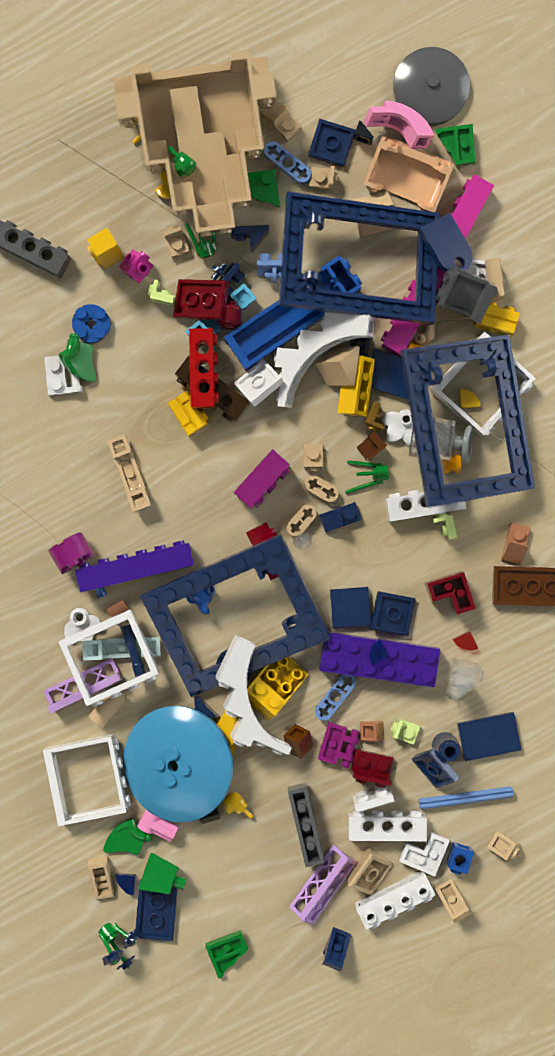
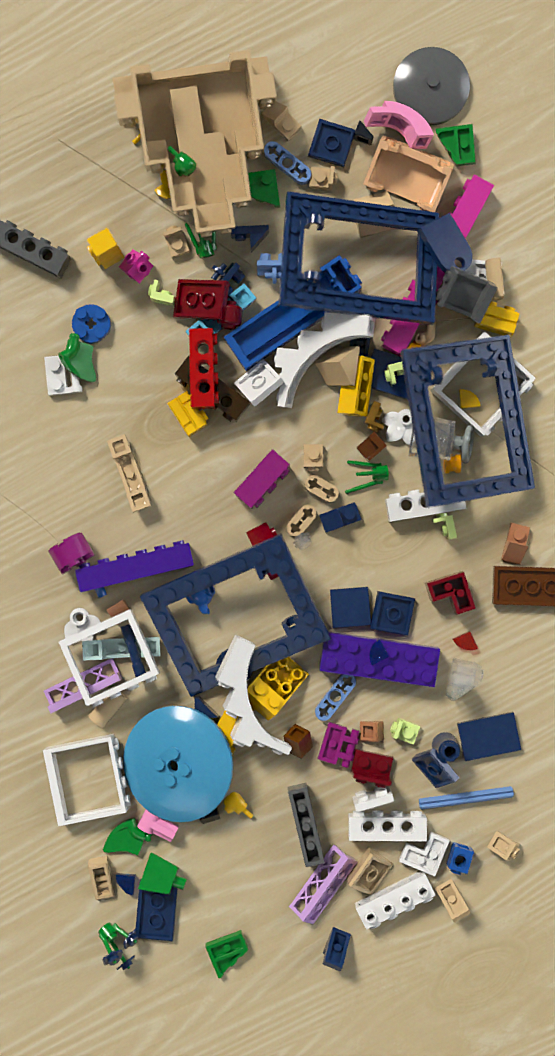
none -> yellowish green bracket [384,362,404,386]

